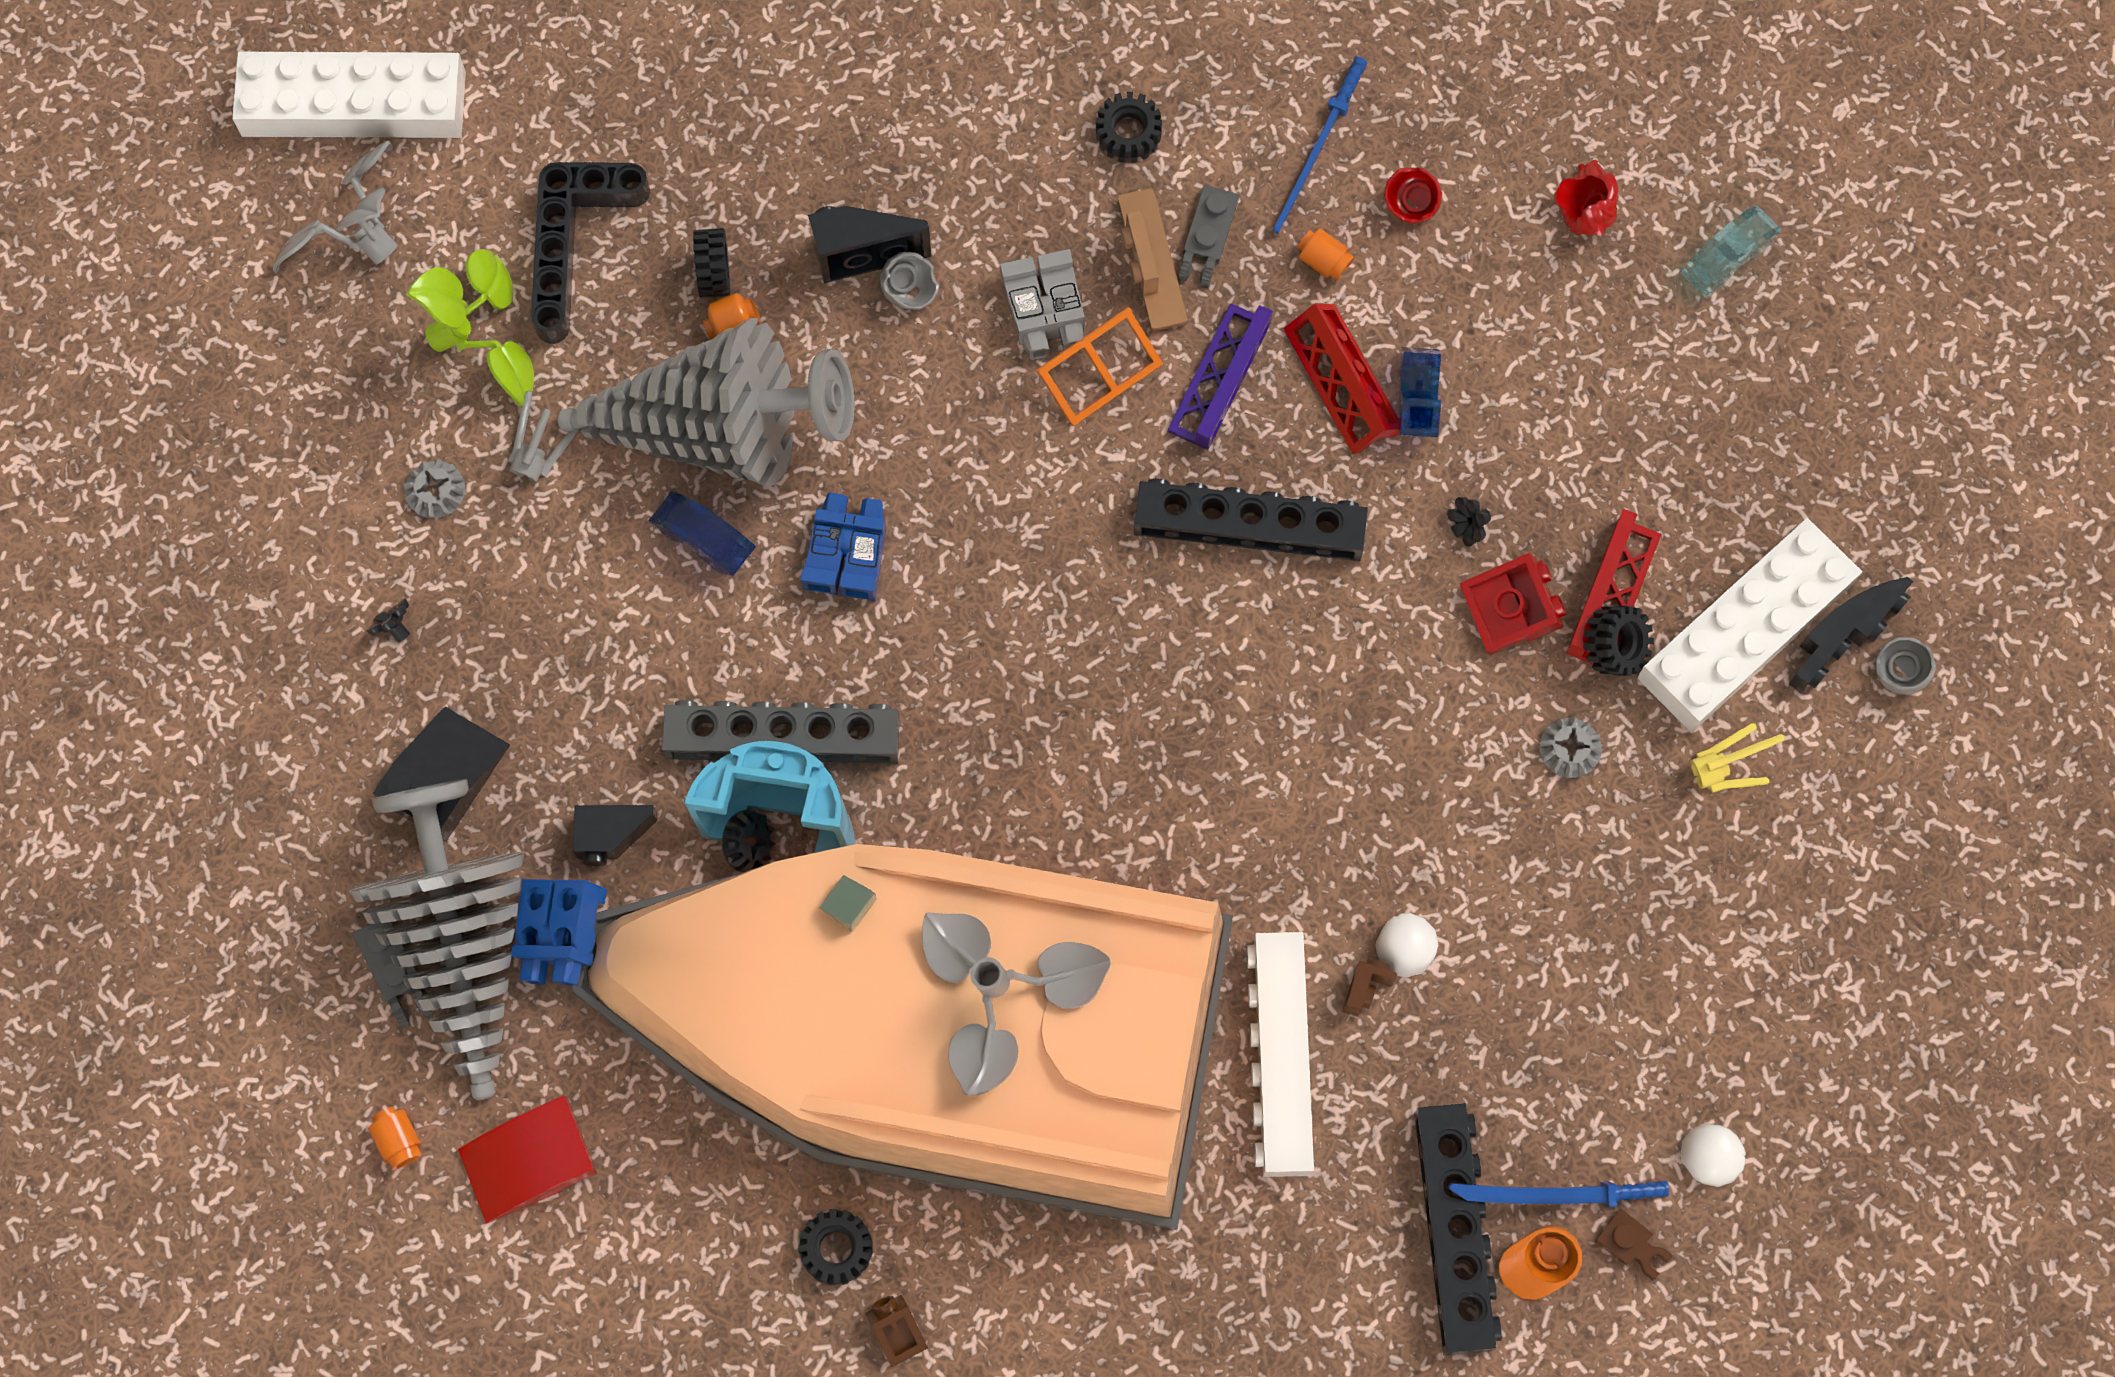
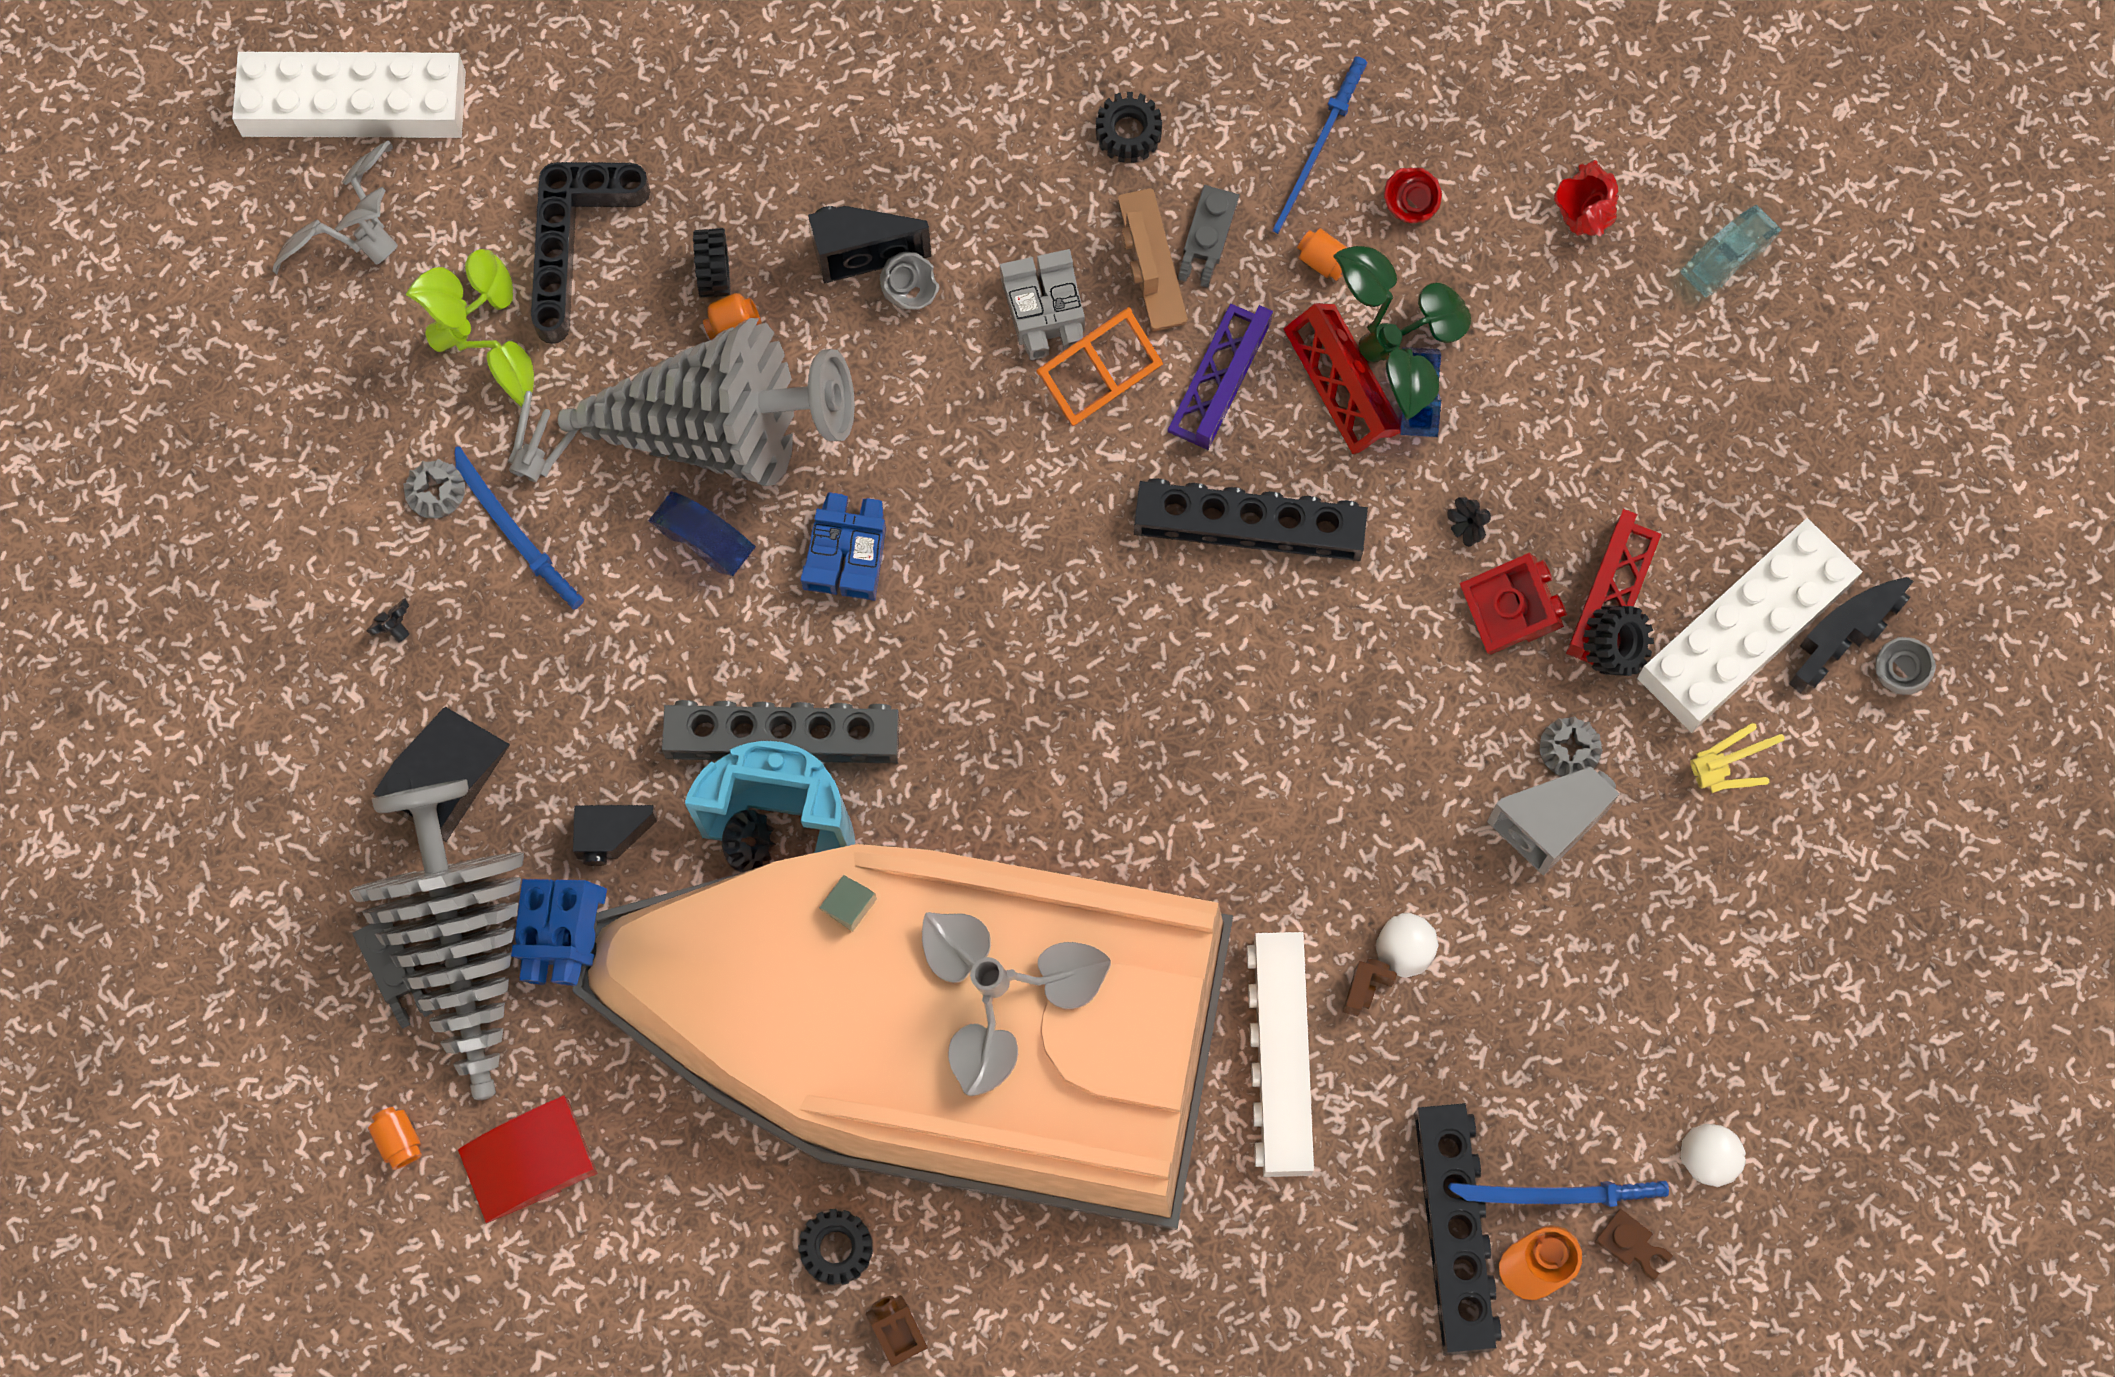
none -> blue sword [455,446,584,610]
none -> dark green plant [1333,246,1471,420]
none -> light grey slope [1487,766,1619,876]

